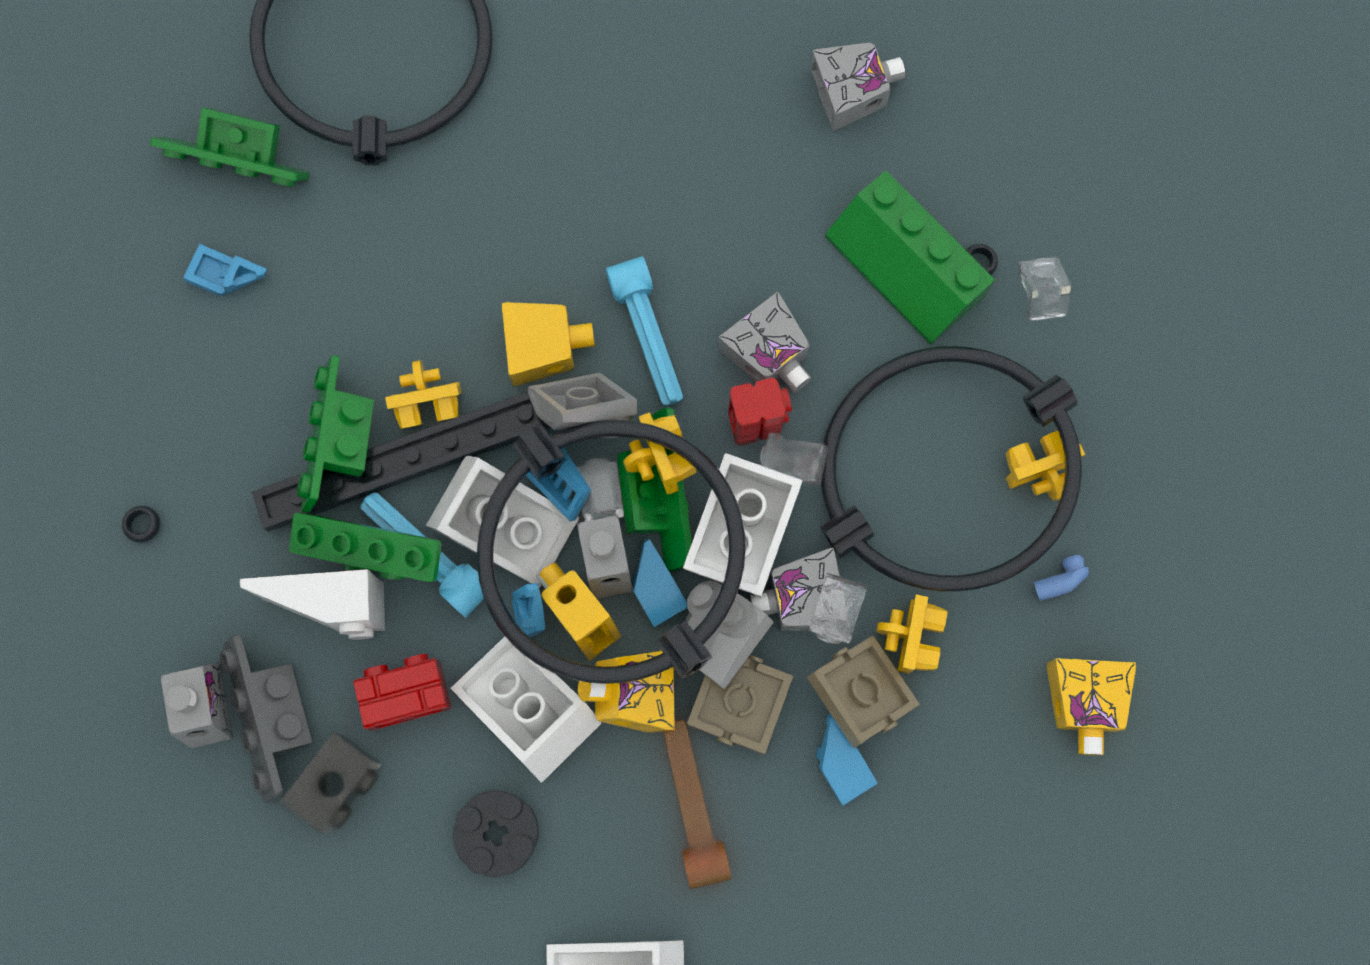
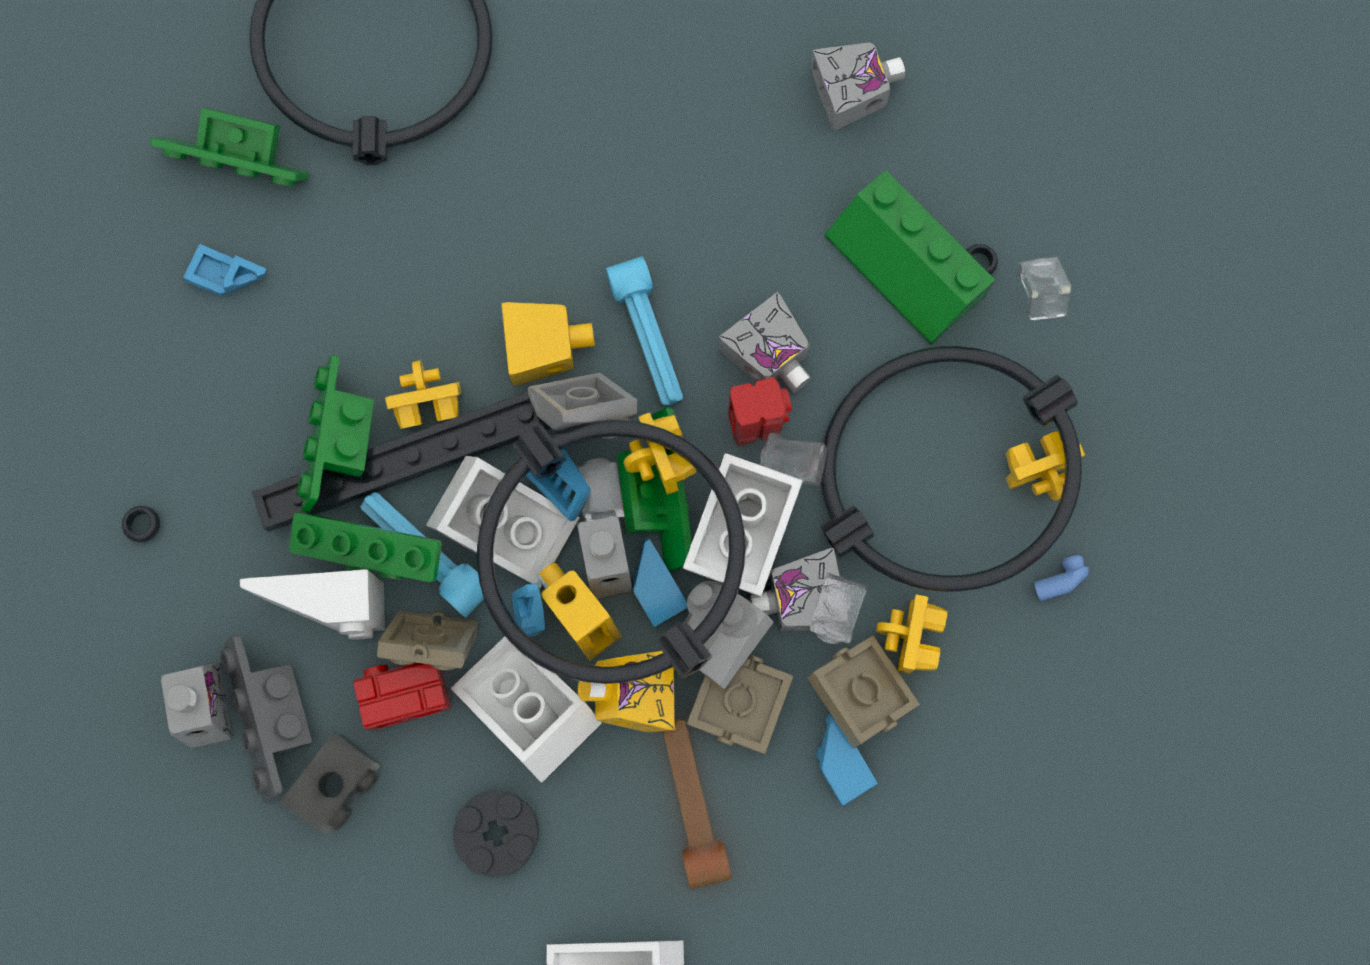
yellow torso [1047,658,1136,755] -> none
none -> dark tan plate [377,610,479,670]

